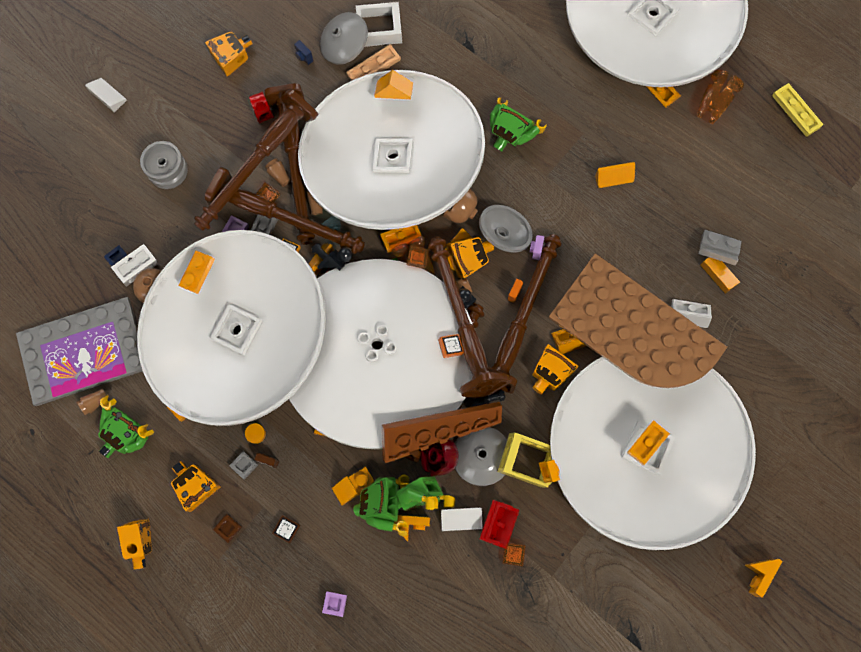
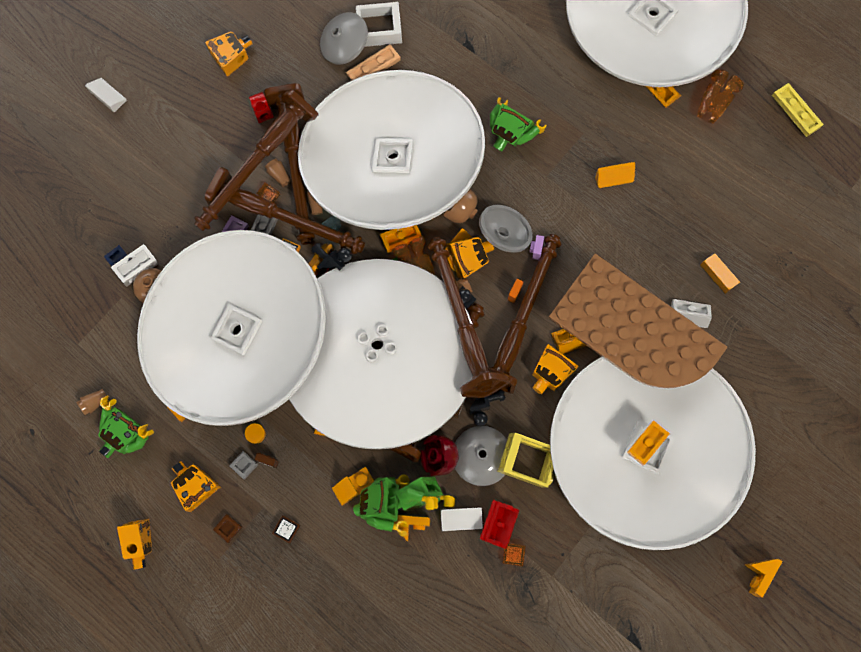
plate [16,297,143,406] -> none
light grey wheel [140,141,188,189] -> none
light orange plate [178,250,215,294] -> none
dark blue plate [294,40,314,65] -> none
lavender plate [322,591,348,617] -> none
light orange slope [374,70,413,100] -> none
dark orange wing [382,402,502,463] -> none
clear orange tile [406,245,429,269] -> none
tile [438,334,464,358] -> none
light orange plate [539,460,560,483] -> none
light grey plate [698,230,742,265] -> none

